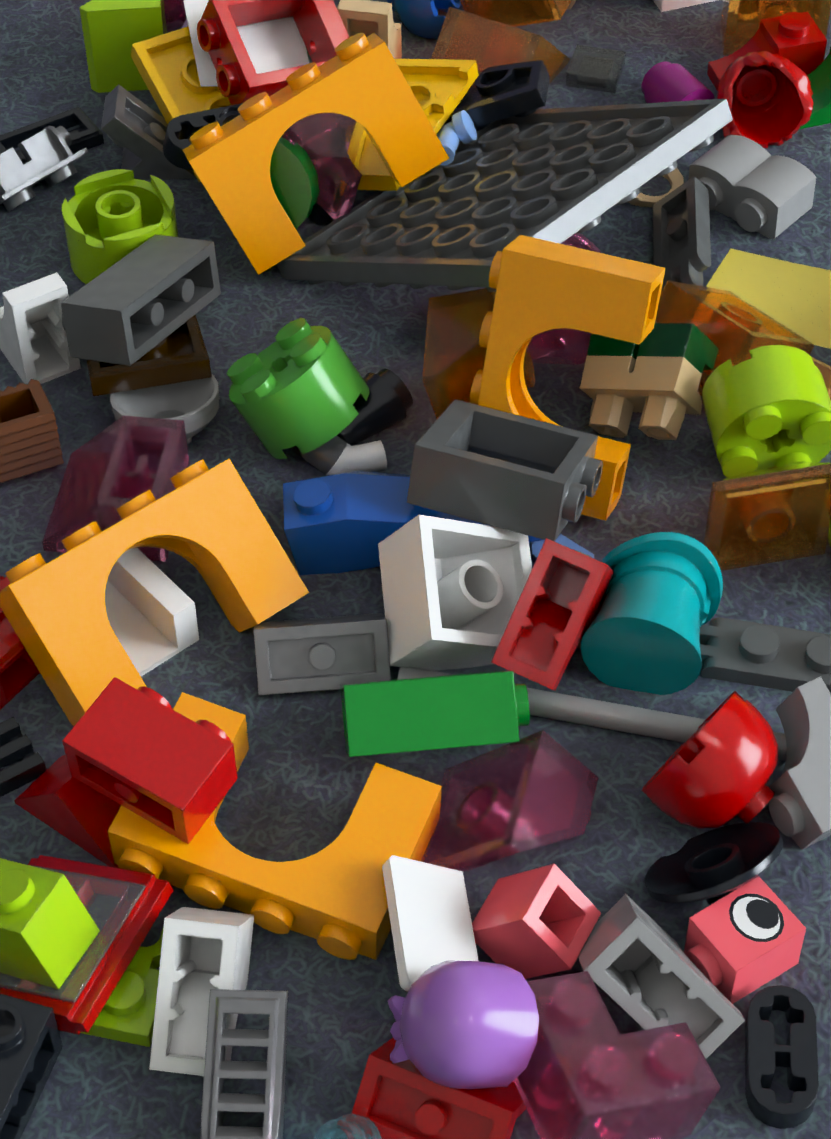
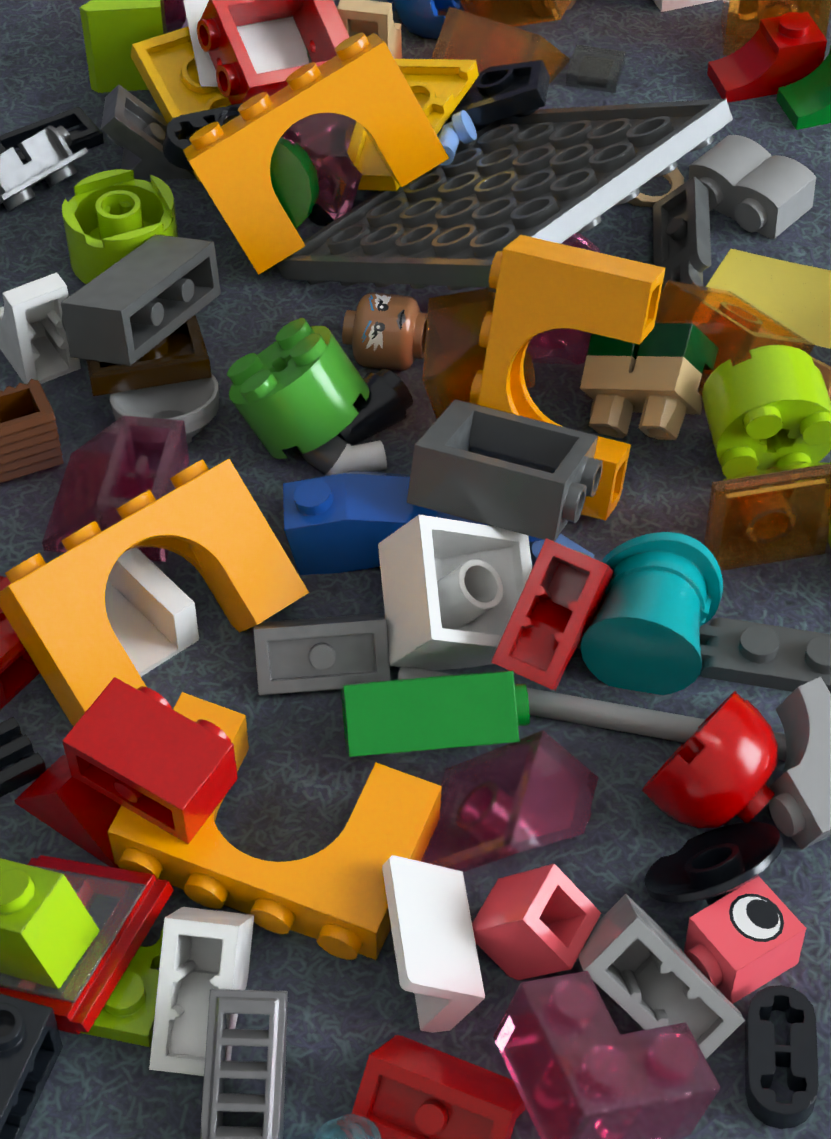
medium lavender helmet [388,960,539,1089] -> none
magenta brick [641,61,715,103] -> none
red hair [716,50,814,148] -> none
none -> medium nougat head [342,292,429,371]

